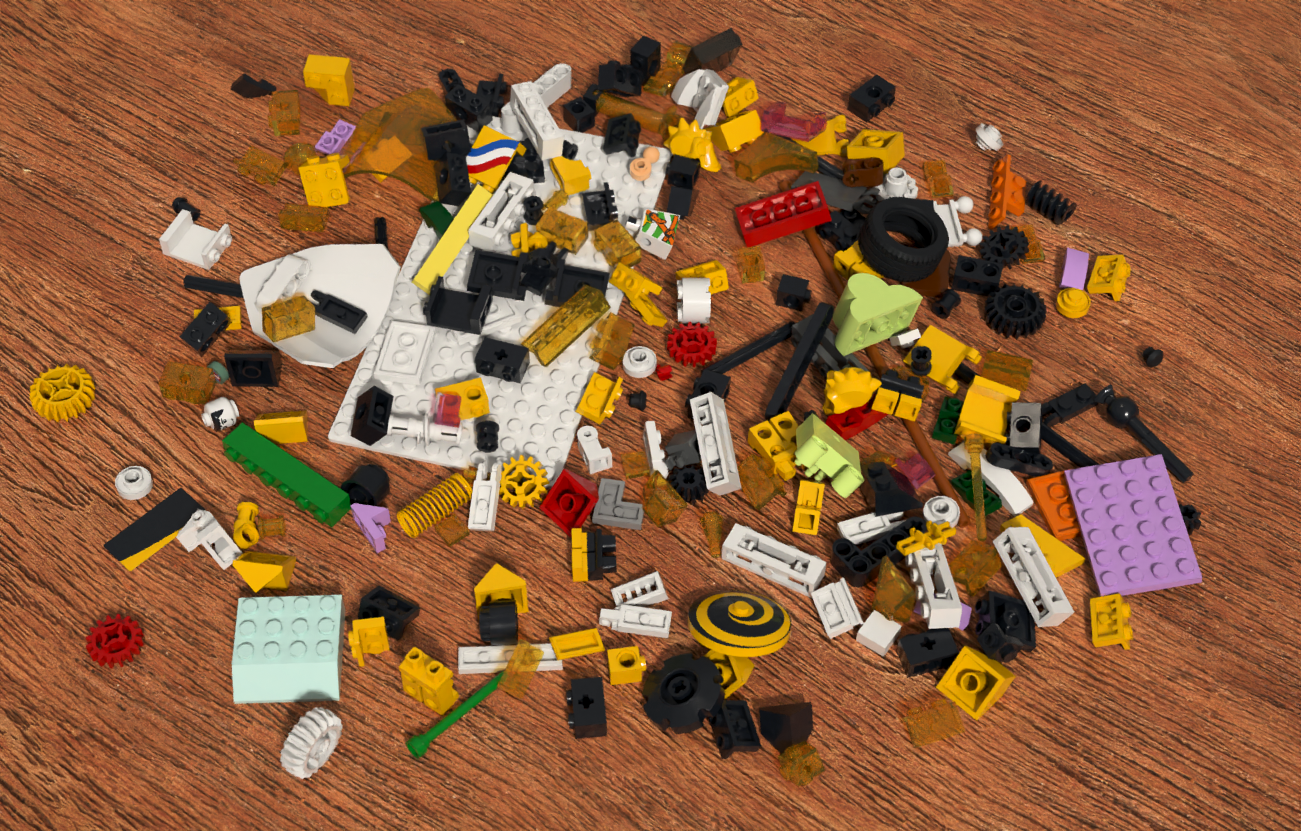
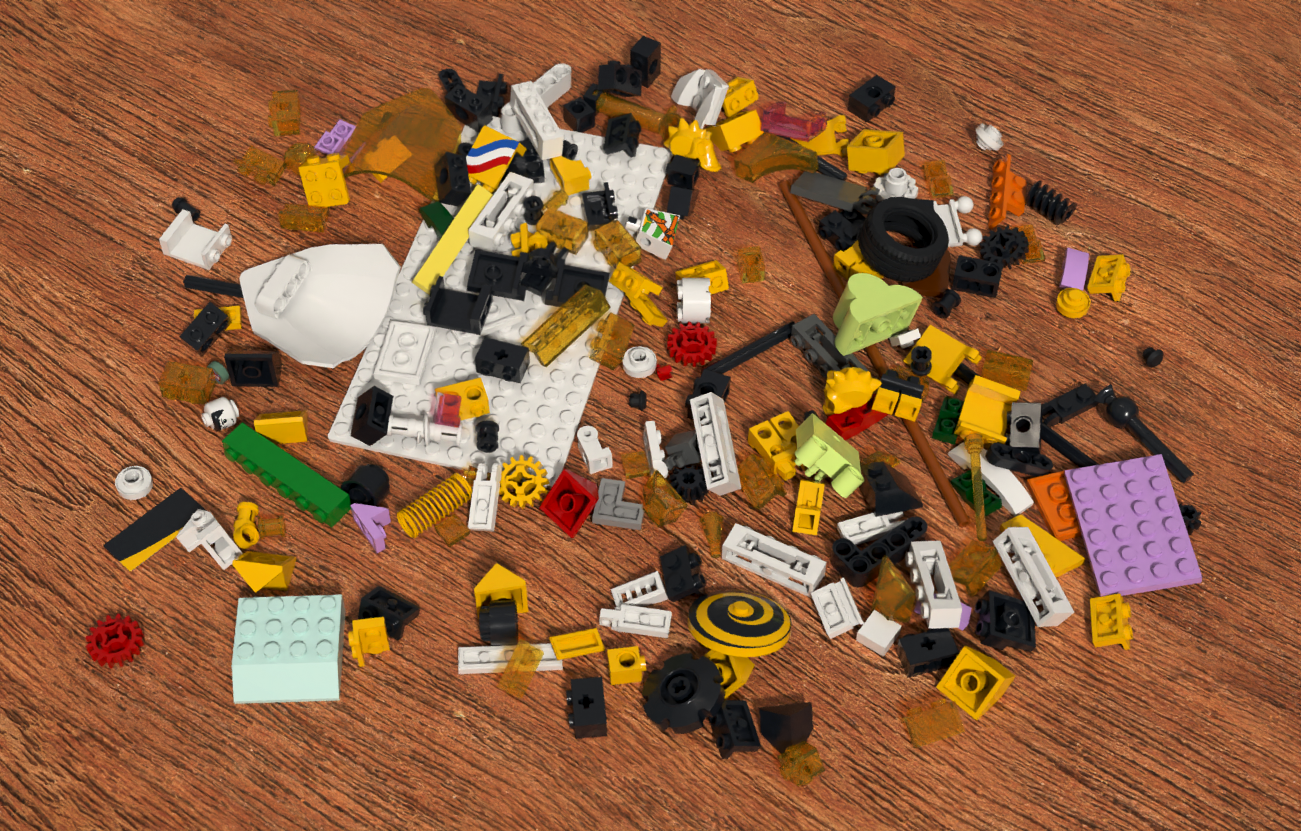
yellow gear [29,364,96,423] -> none
black slope [231,73,277,98] -> none
clear yellow brick [262,295,315,343] -> none
white gear [280,707,343,779] -> none
yellow slope [303,54,355,106] -> none
black hinge [303,290,368,334] -> none
black axle [374,217,388,250] -> none
yellow hips [398,647,459,716] -> none
green piece [405,671,509,759] -> none
black brick [421,119,471,161] -> none
black hips [572,528,617,582] -> none
yellow bracket [575,372,623,424] -> none
light nougat plate [630,146,660,181] -> none
clear yellow slope [643,41,694,97] -> none
clear smoke brick [682,28,743,75] -> none
red slope [735,181,832,248] -> none
black beam [765,302,834,423] -> none
black brick [776,274,812,311] -> none
reddish brown piece [842,157,884,187] -> none
clear pink panel [895,453,936,489] -> none
yellow piece [896,521,956,556] -> none
white plate [923,496,960,531] -> none
black bracket [977,623,1025,663] -> none
black gear [984,283,1047,340] -> none
none -> black bracket [660,545,706,602]

